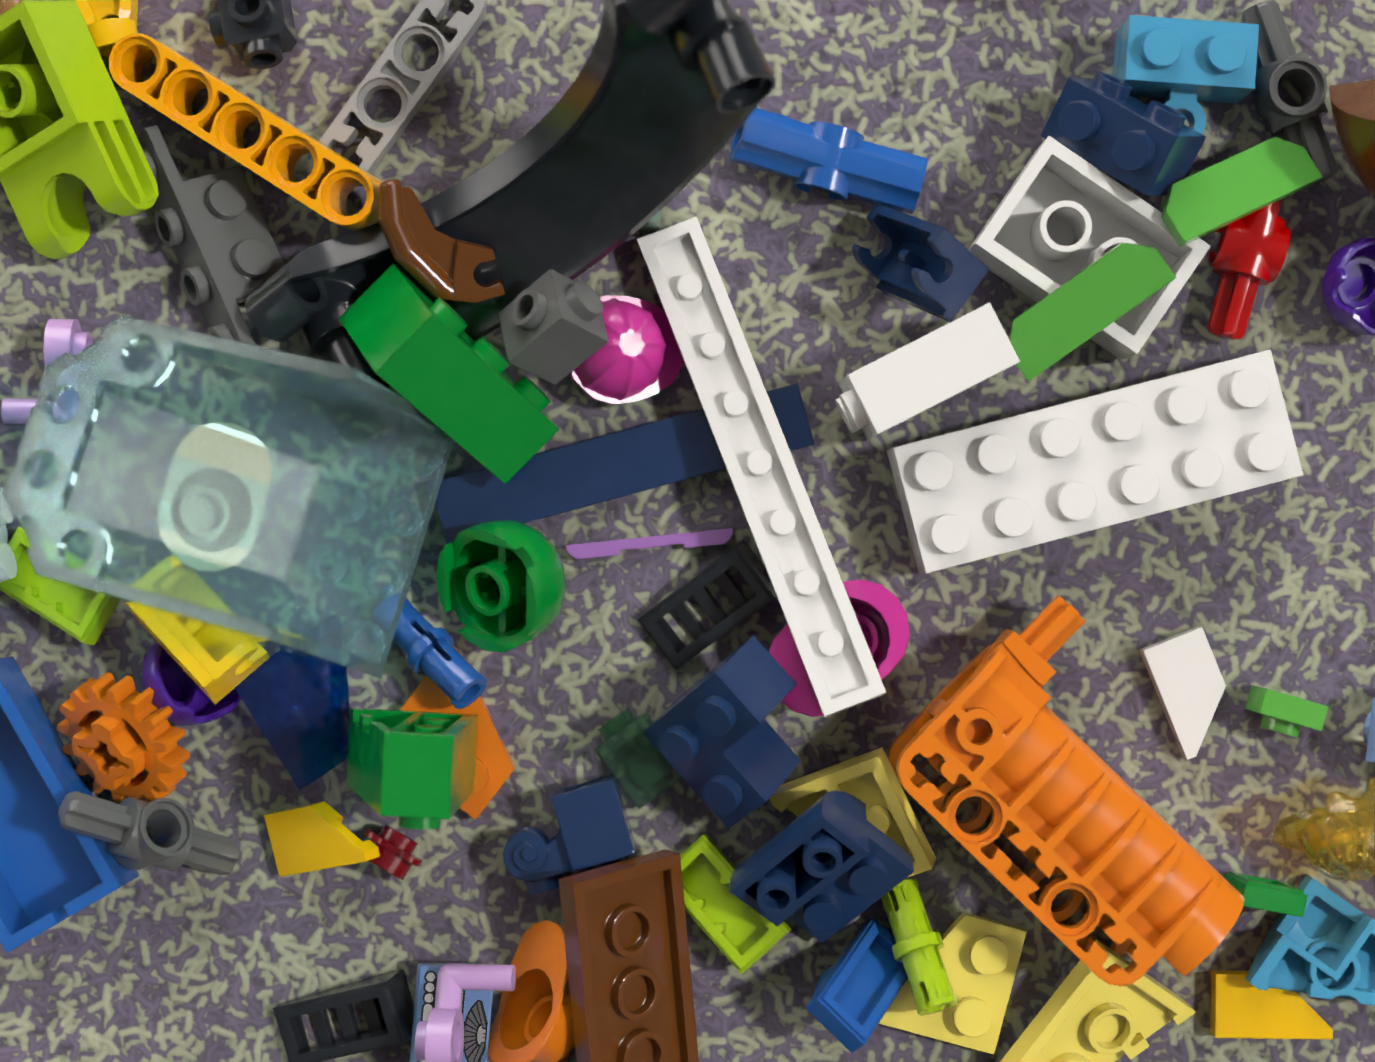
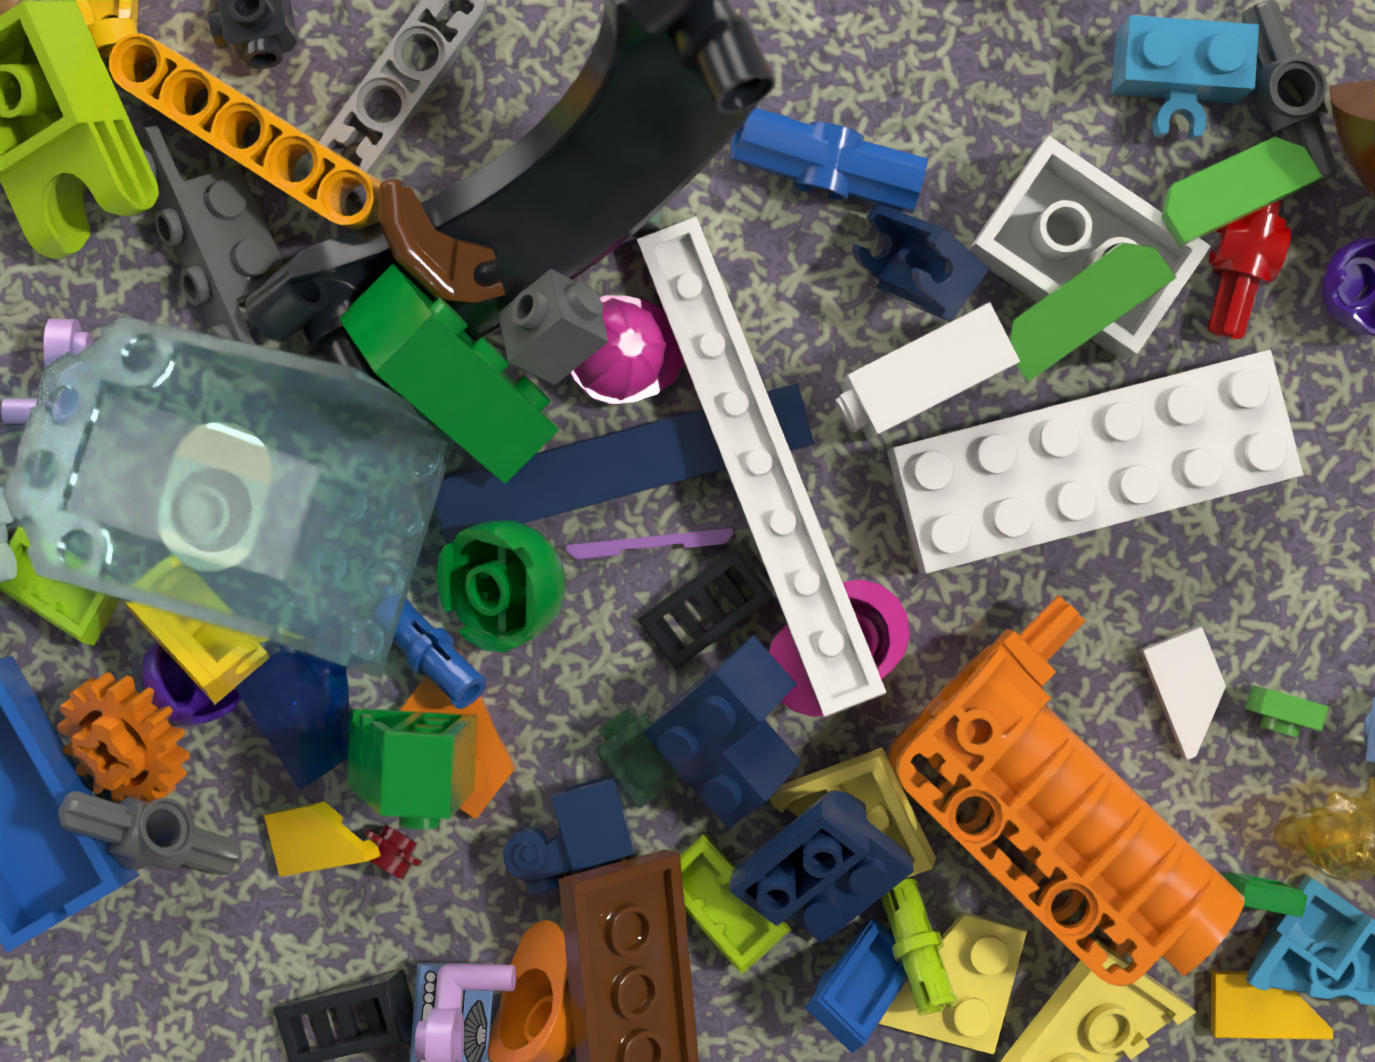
dark blue brick [1040,71,1206,196] -> none

